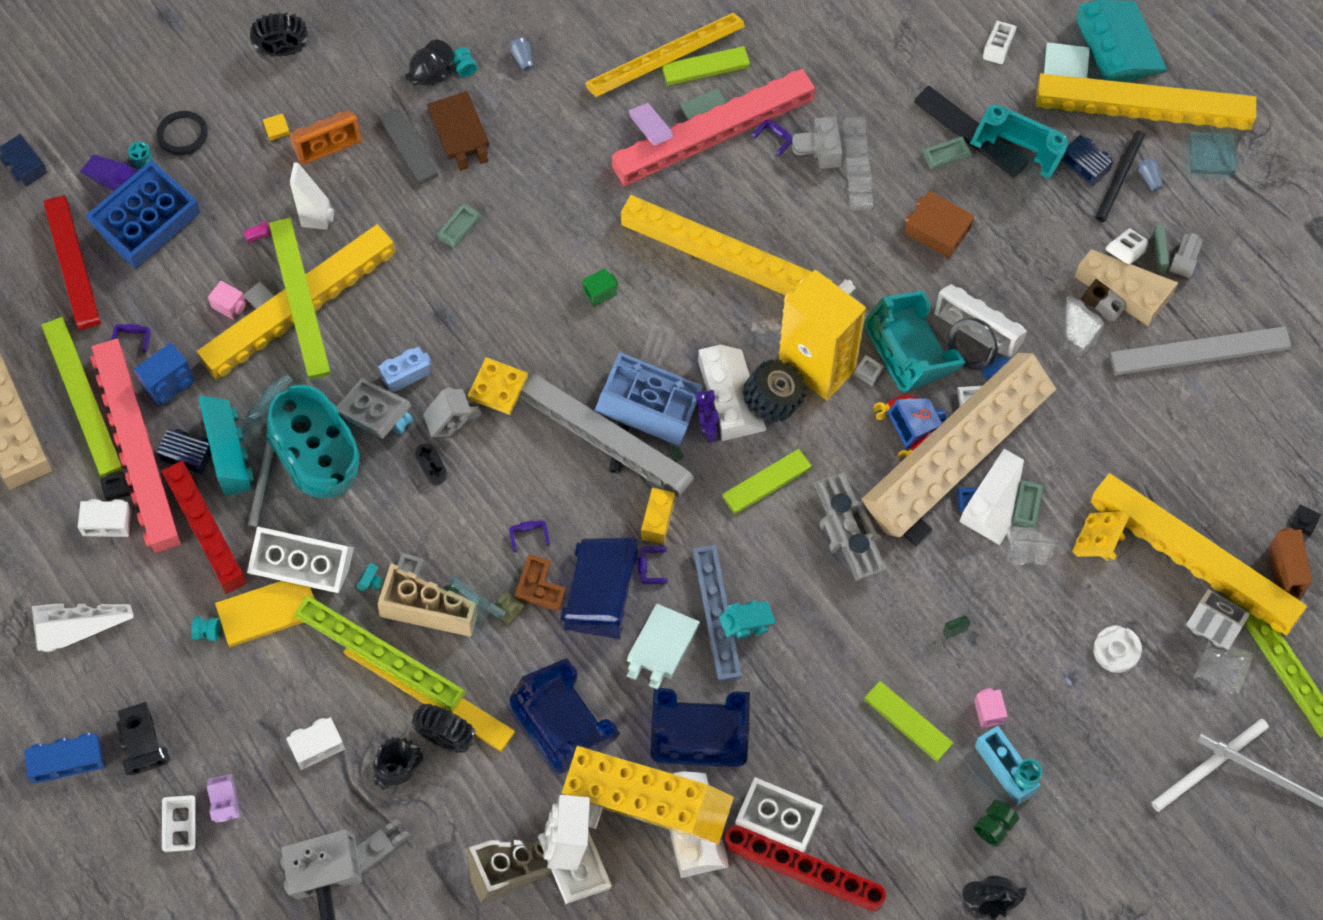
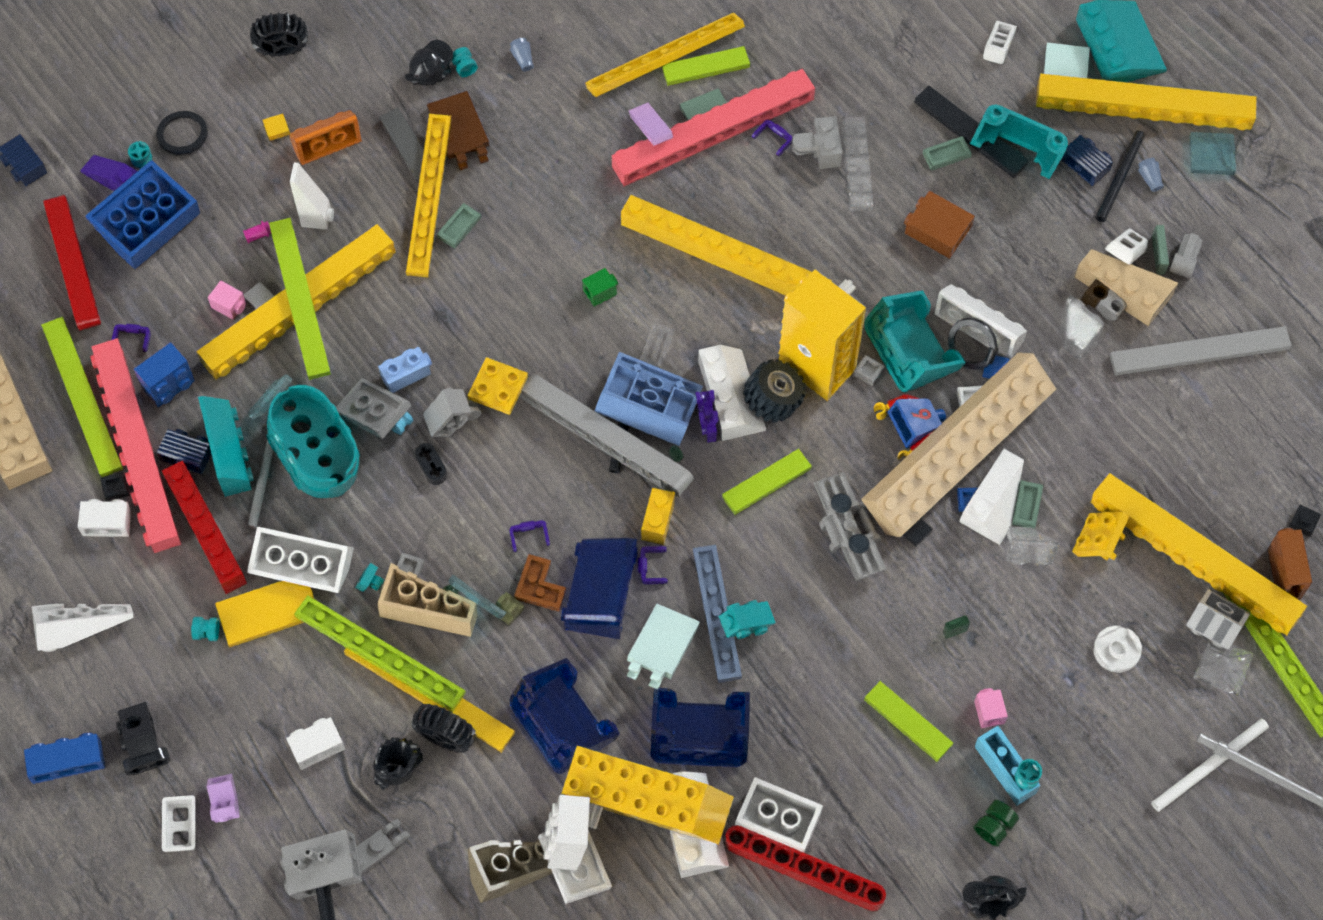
none -> yellow tile [406,114,451,278]

